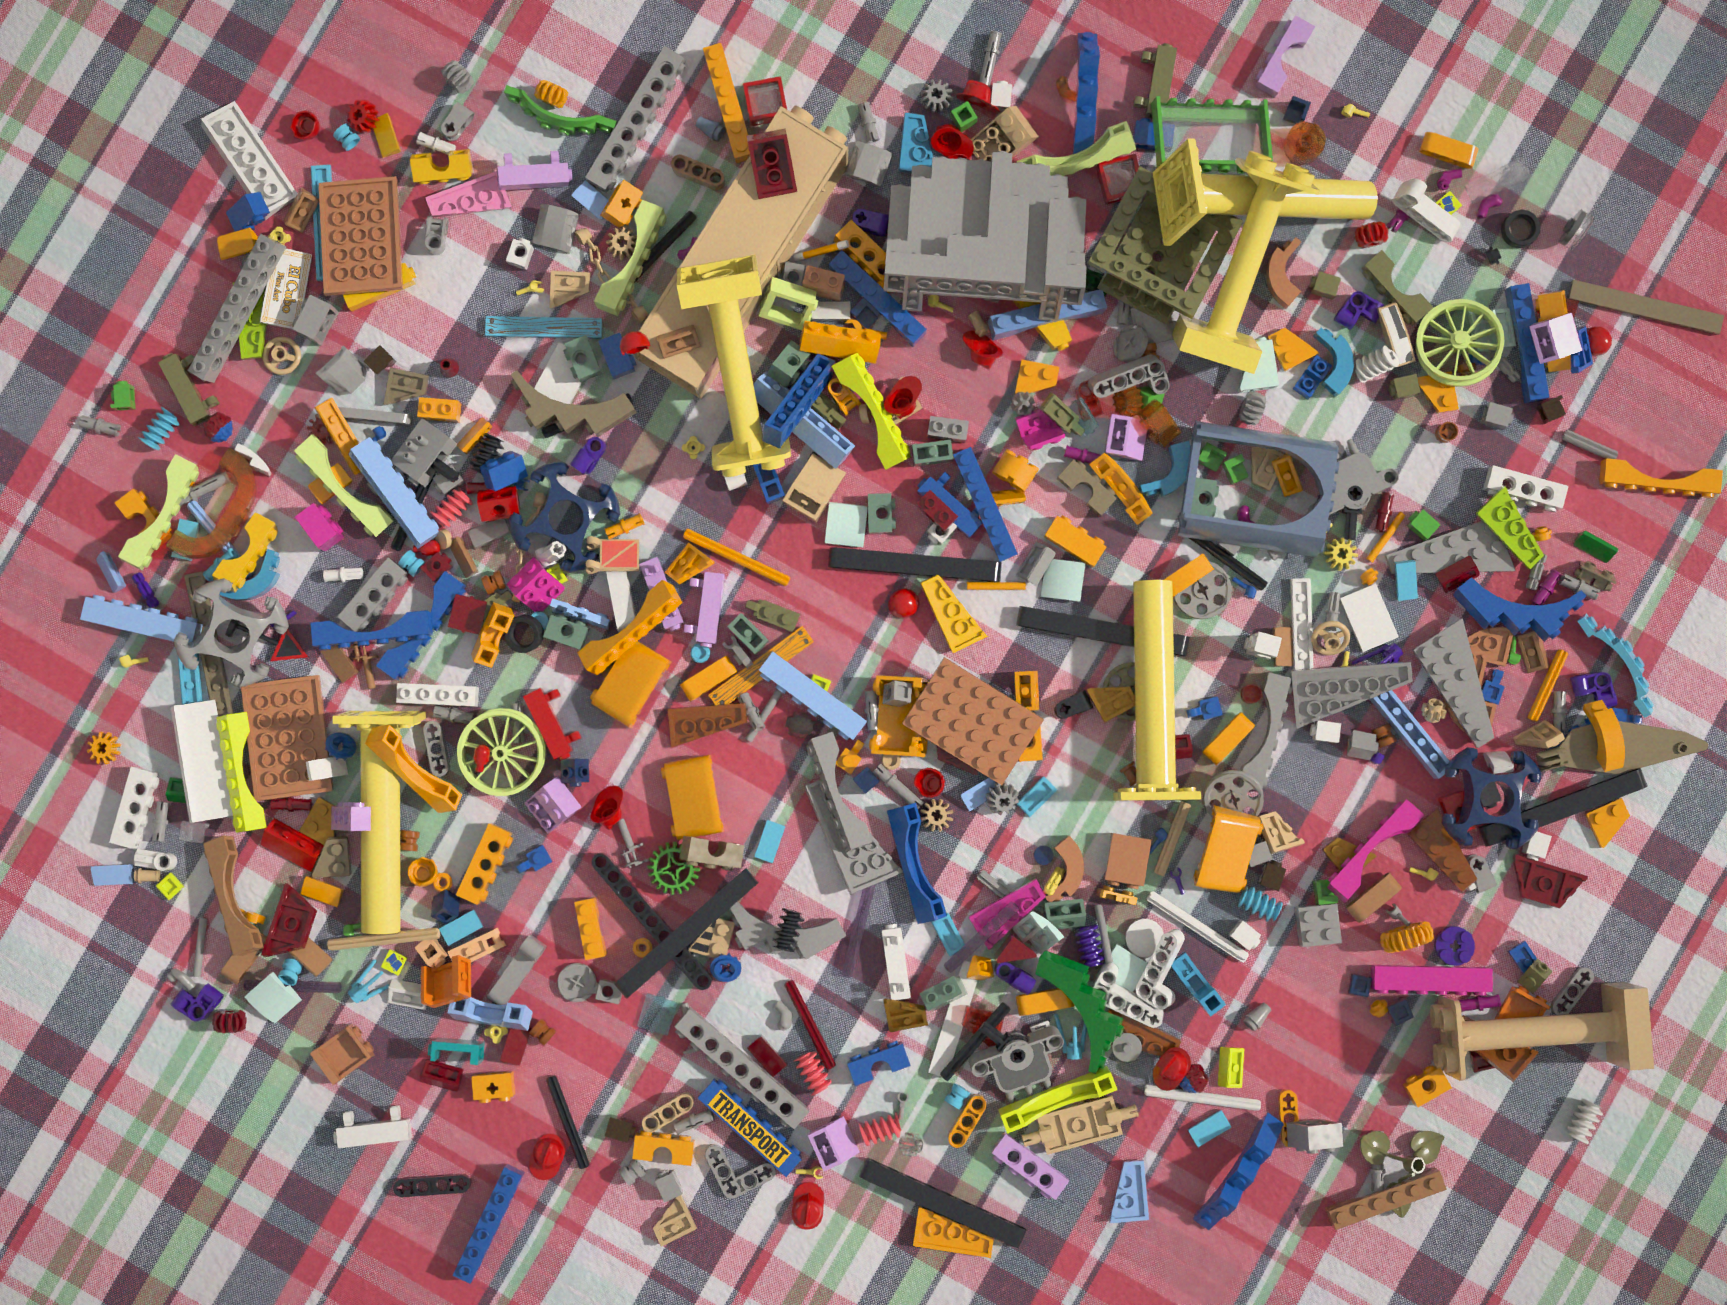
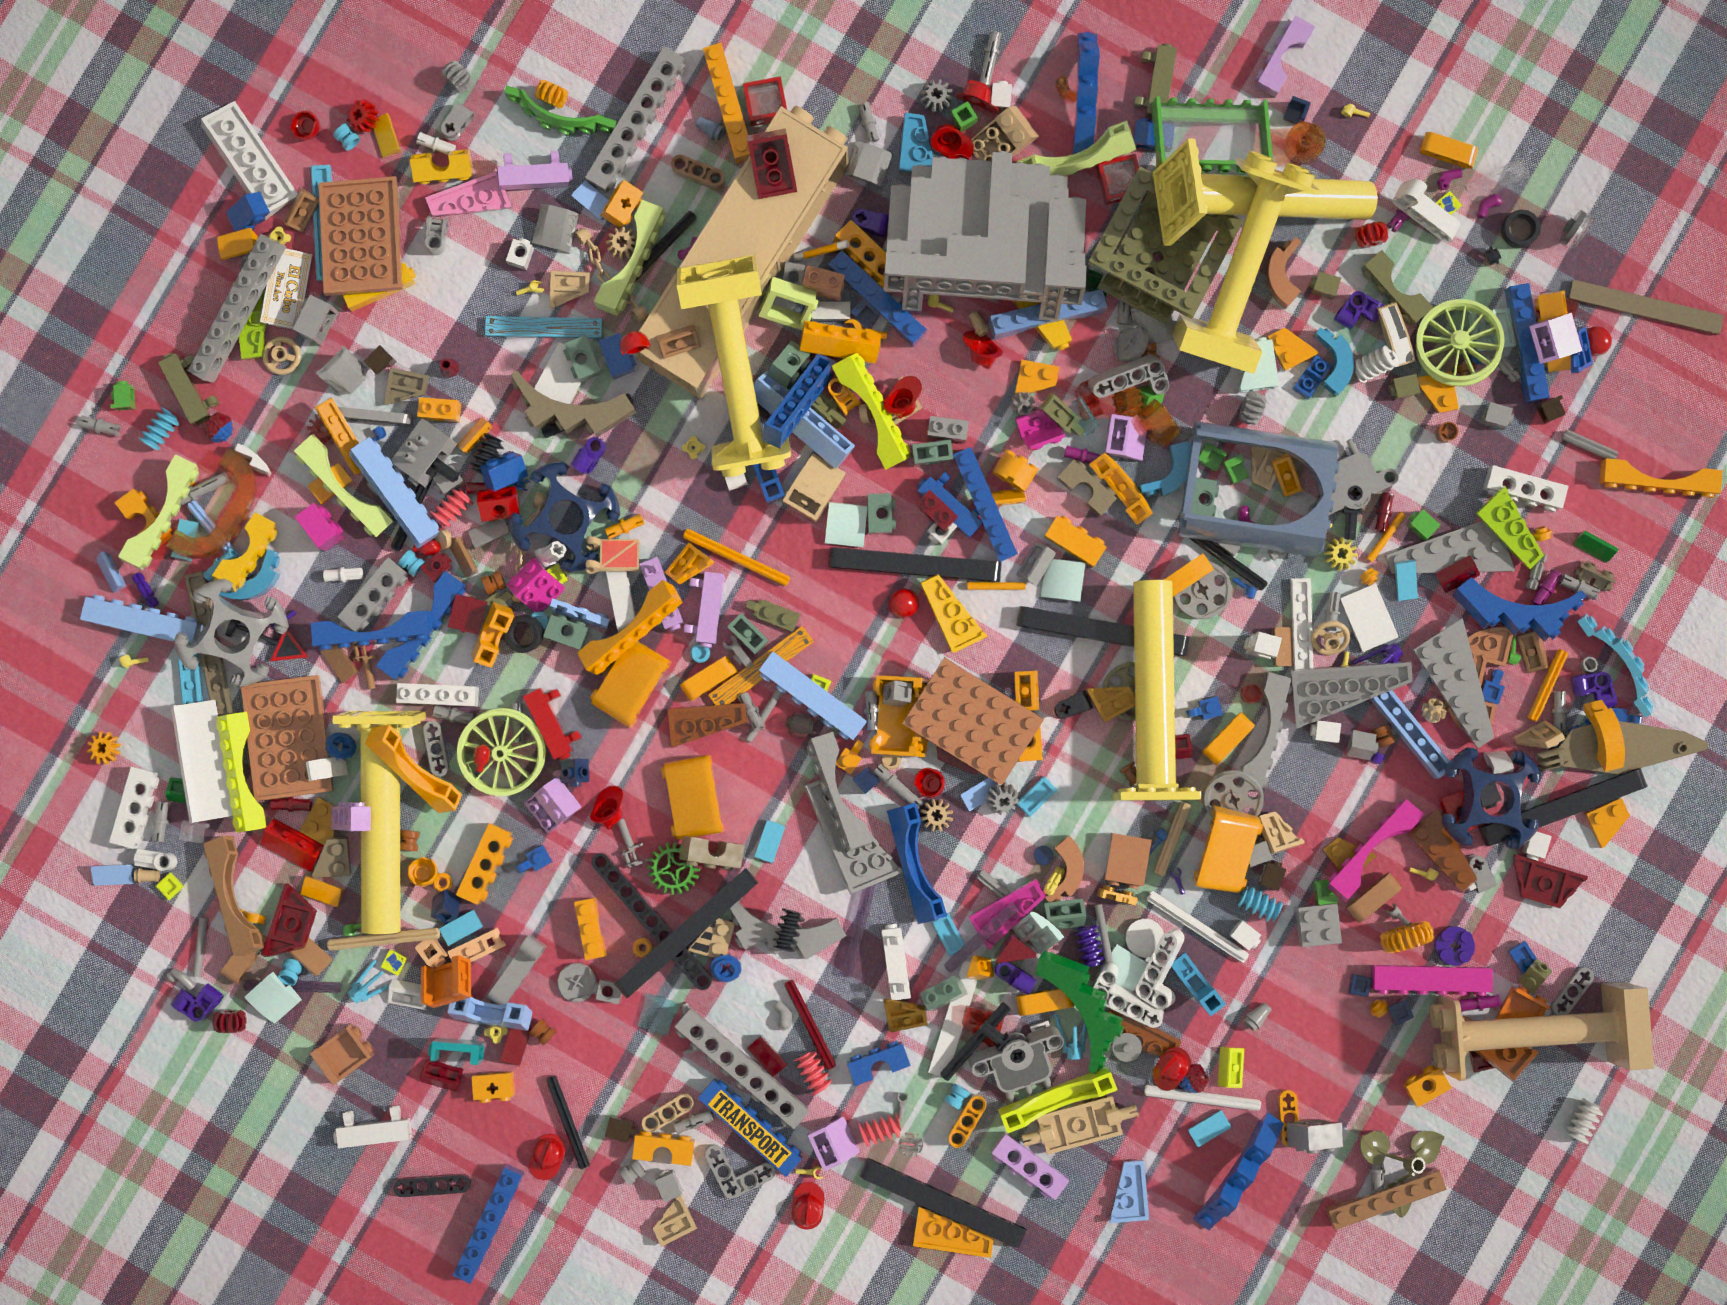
none -> light grey hinge [1580,657,1598,673]

